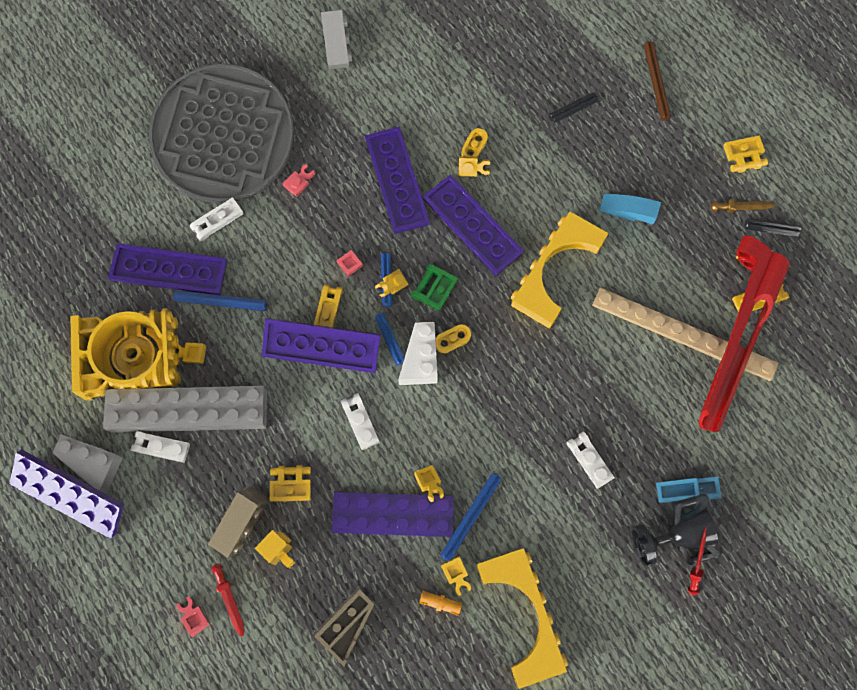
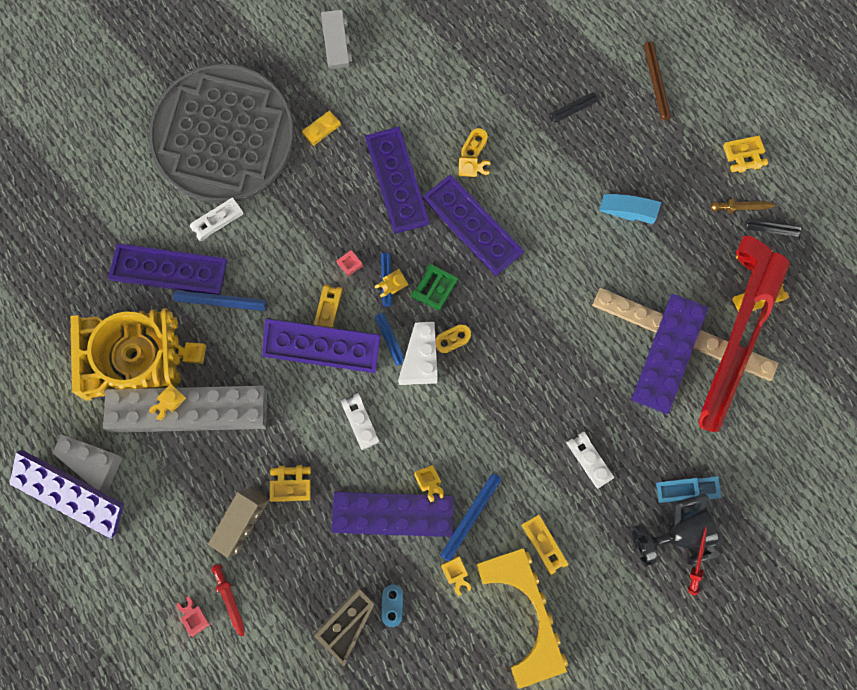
white plate [130,431,190,463] -> none
yellow brick [255,530,296,569] -> none
coral plate [283,164,315,197] -> none
light orange pin [419,590,462,616] -> none
yellow arch [510,212,609,329] -> none
none -> yellow plate [149,384,186,421]
none -> yellow plate [302,111,341,146]
none -> dark azure plate [382,584,403,627]
none -> yellow plate [521,515,568,575]
none -> dark purple plate [631,293,709,414]

